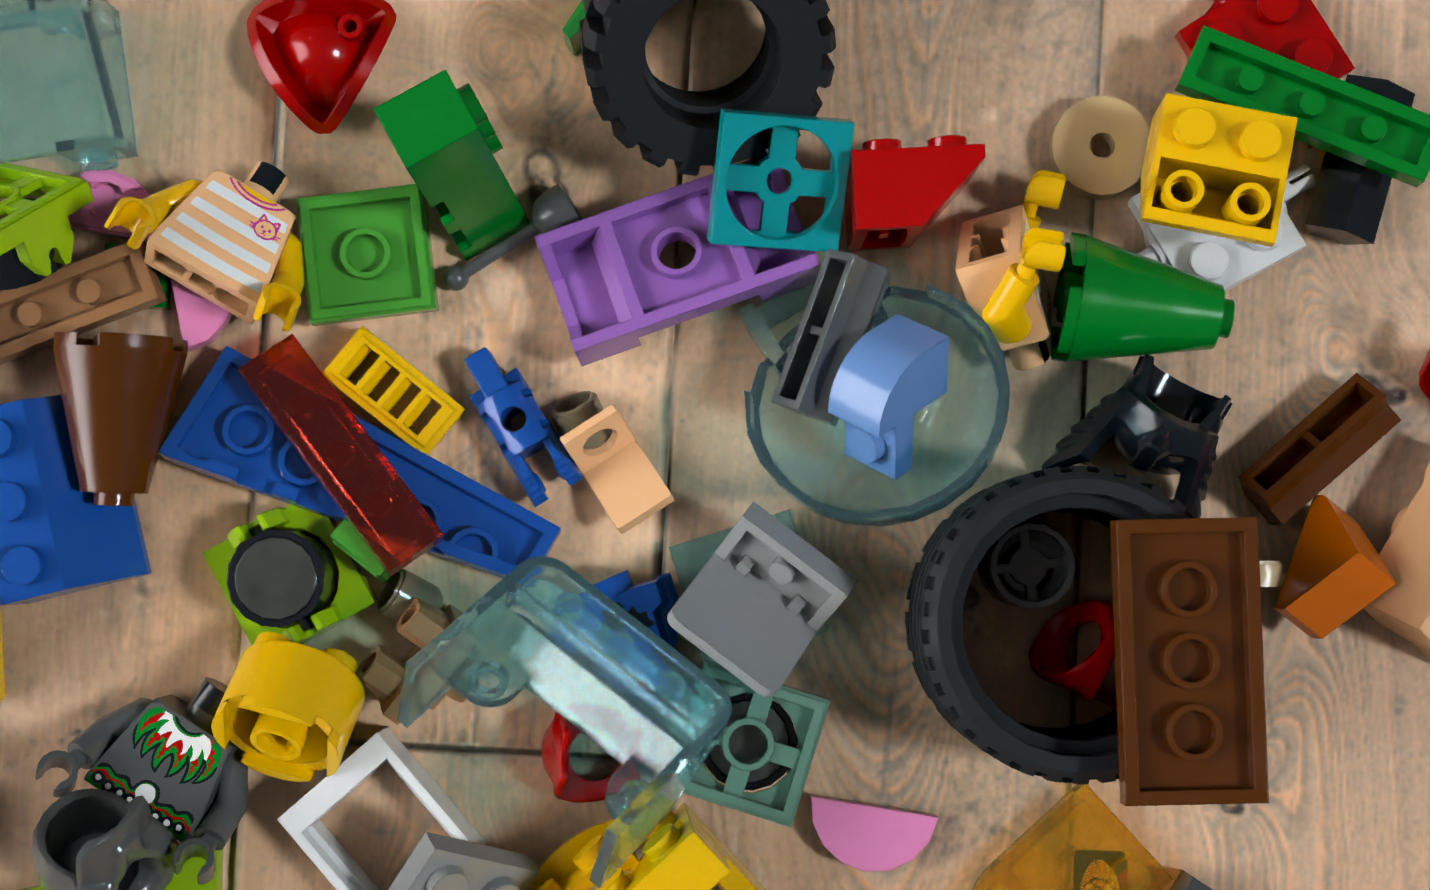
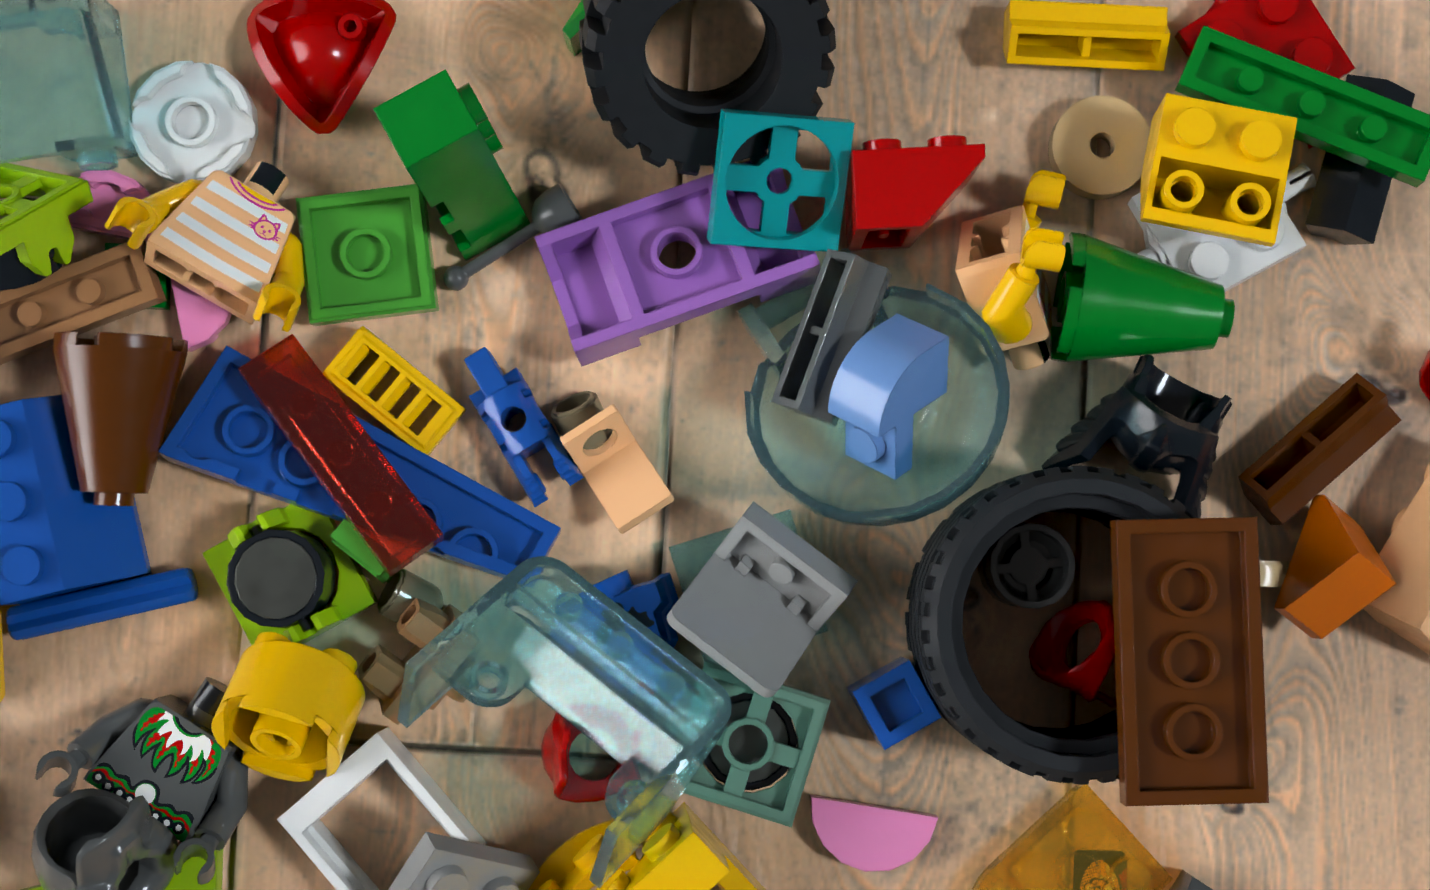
none -> blue axle [6,568,198,640]
none -> white tile [129,60,258,184]
none -> blue panel [846,657,942,750]
none -> yellow piece [1003,0,1171,71]

